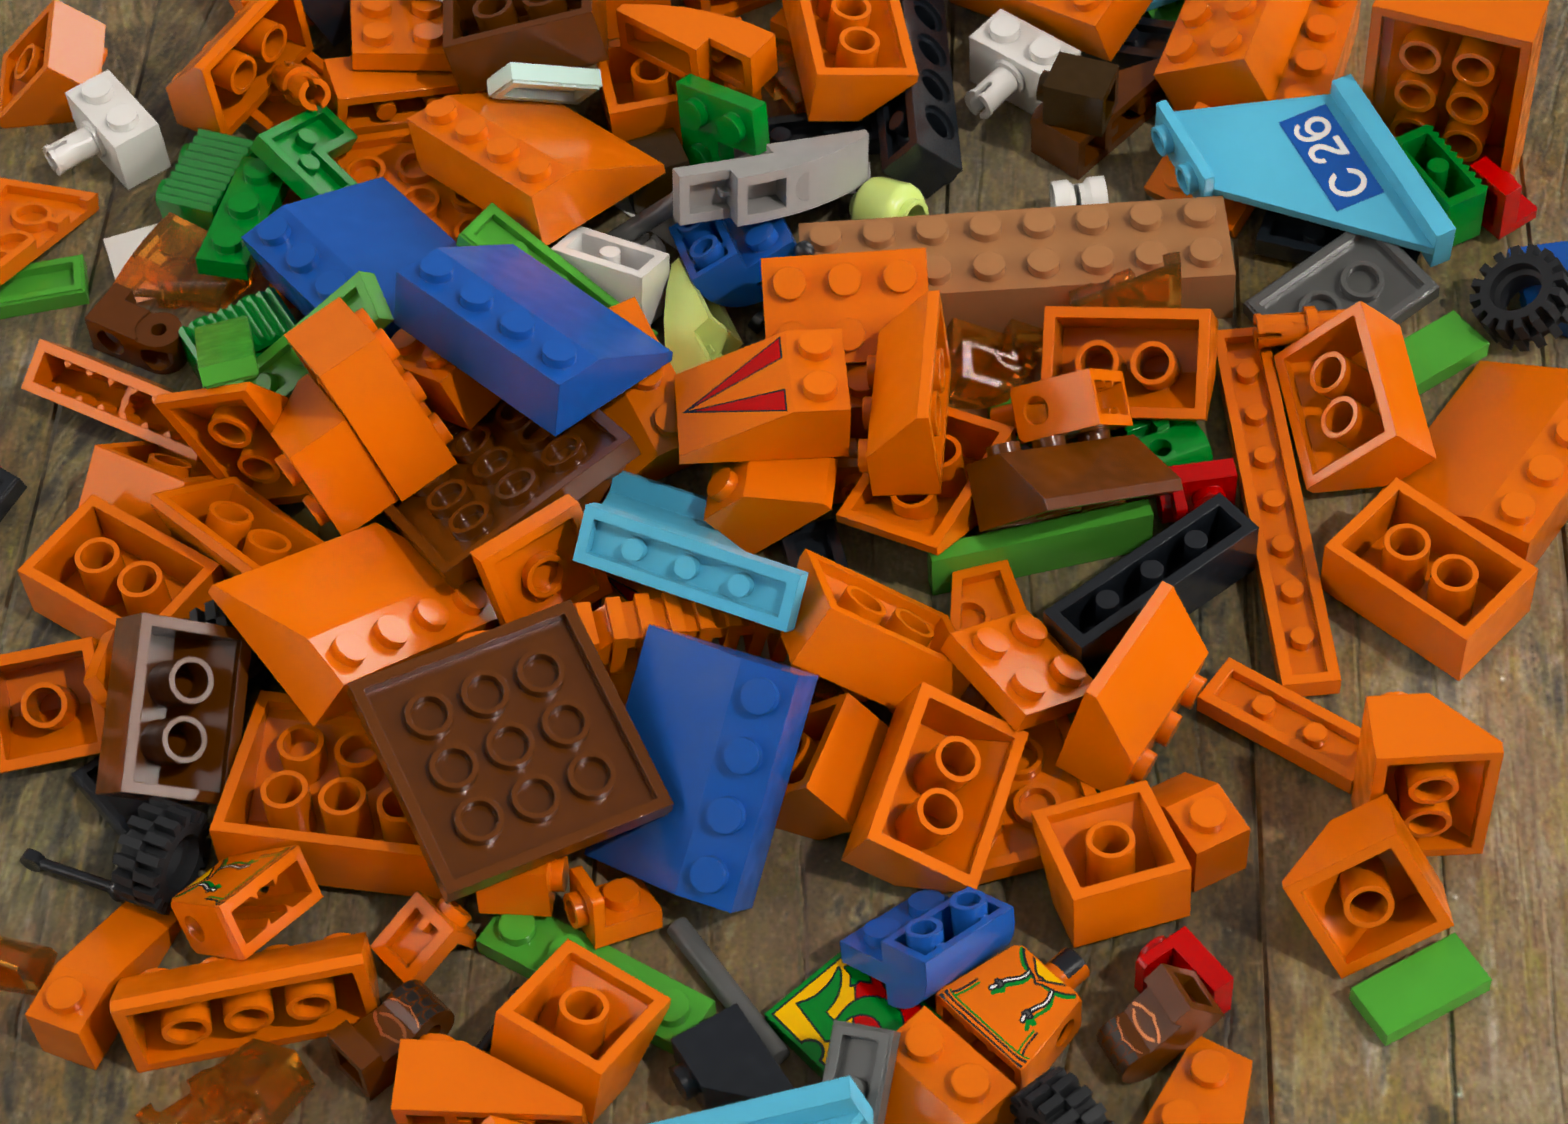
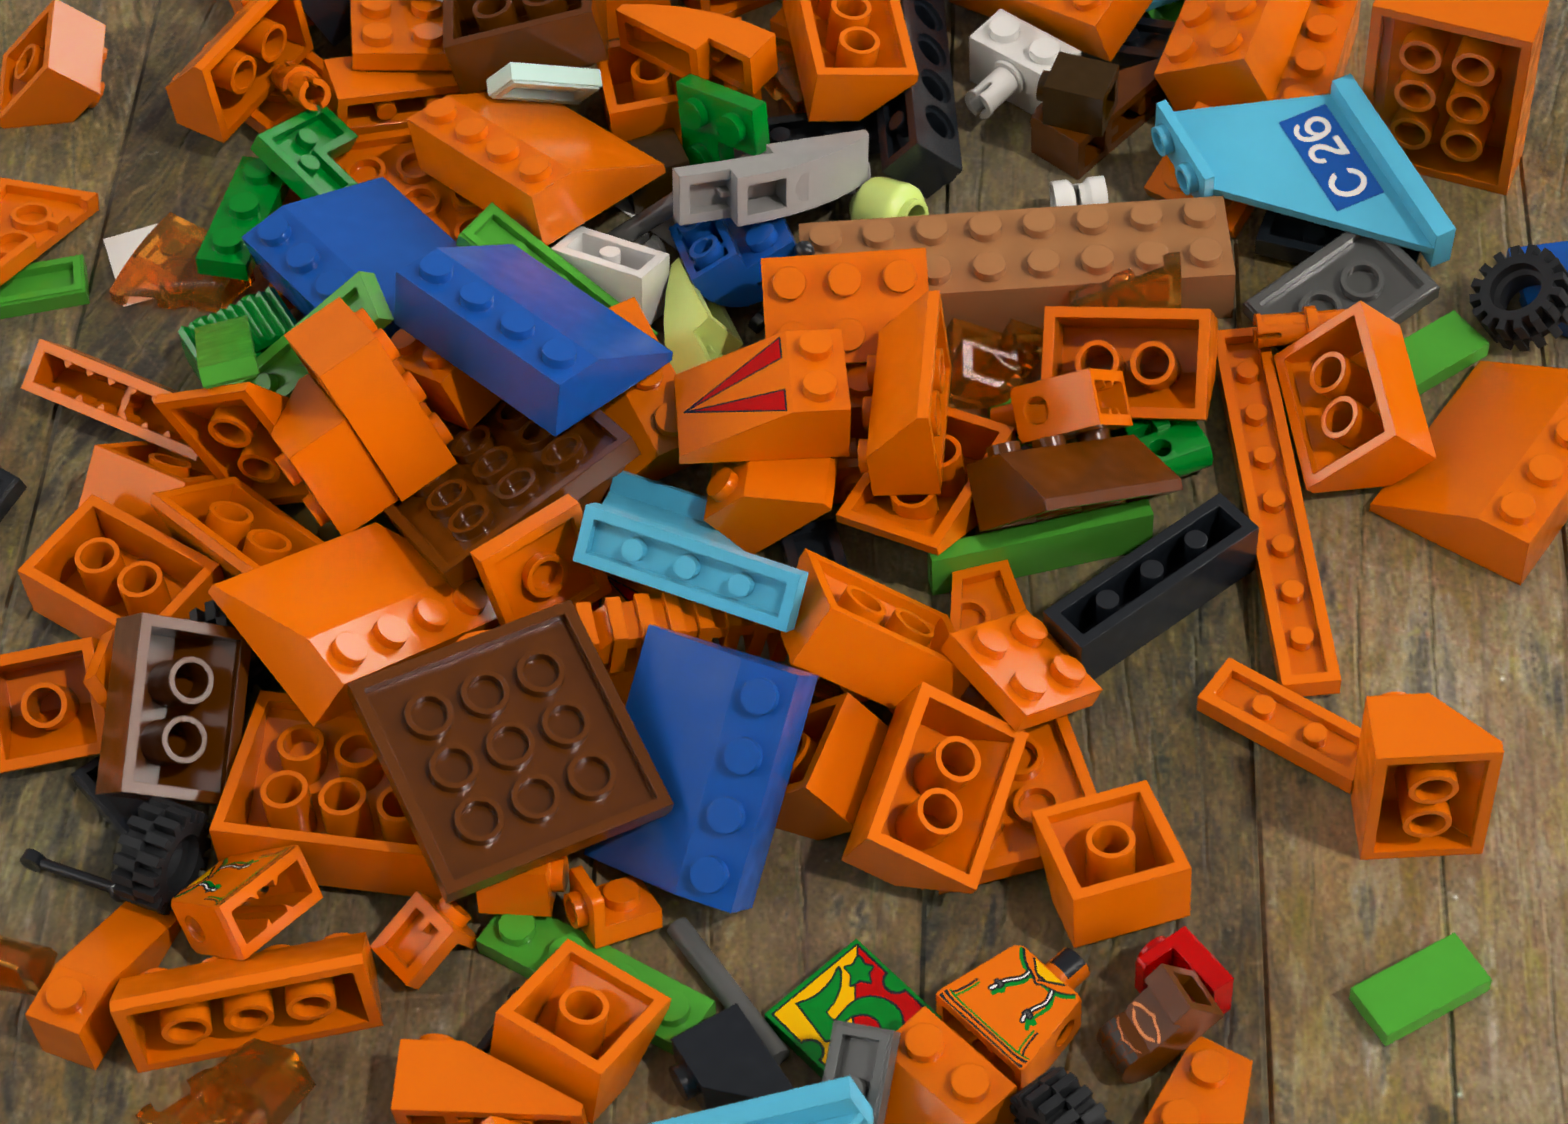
white brick [43,70,171,190] -> none
reddish brown leg [84,282,187,375] -> none
green brick [156,128,259,238] -> none
reddish brown leg [326,979,455,1101] -> none
blue brick [839,886,1015,1009] -> none
orange slope [1055,581,1209,792] -> none
orange slope [1151,772,1250,893] -> none
red bracket [1156,458,1238,526] -> none
orange slope [1282,793,1454,979] -> none
orange brick [1320,477,1539,681] -> none
green brick [1395,125,1488,247] -> none
red bracket [1469,156,1537,240] -> none

